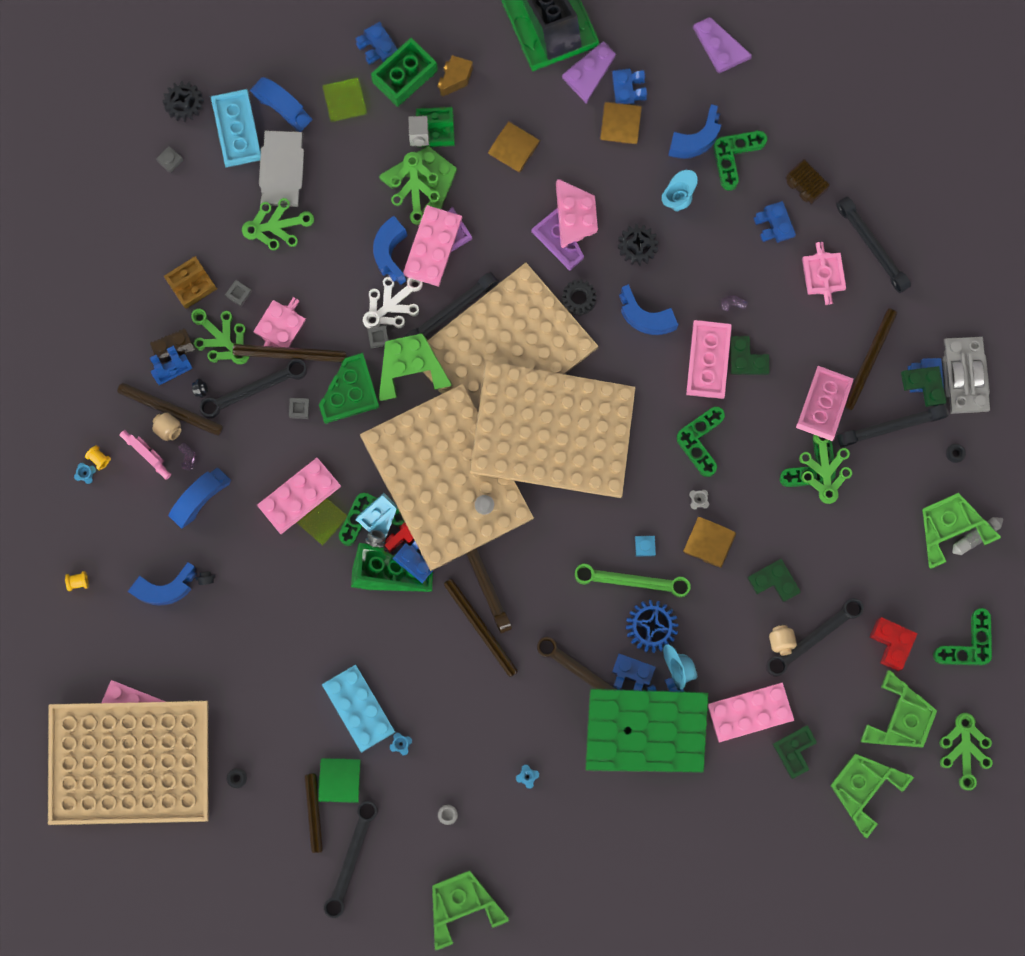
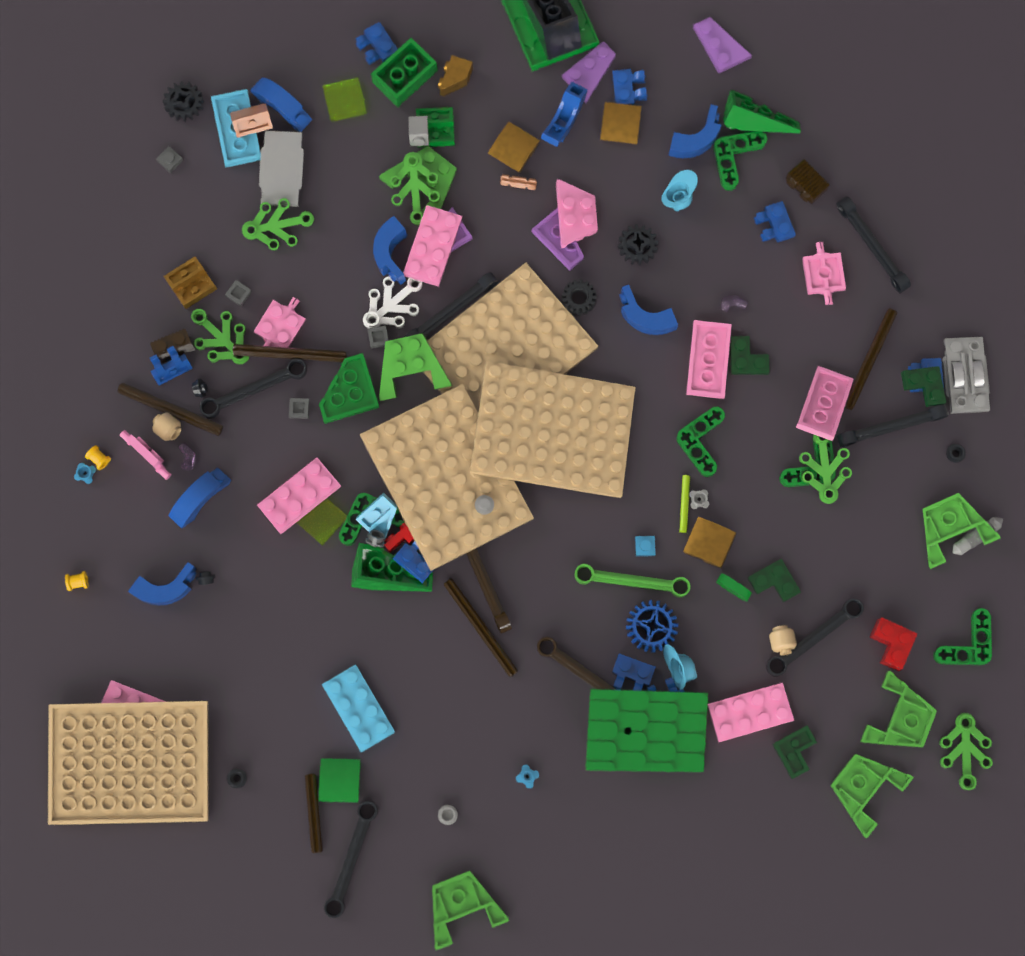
dark azure plate [390,733,412,755] -> none
none -> panel [230,103,273,138]
none -> nougat axle [500,174,537,190]
none -> blue arch [541,82,588,147]
none -> lime bar [679,475,690,533]
none -> green beam [716,573,752,602]
none -> green wedge [723,90,801,133]

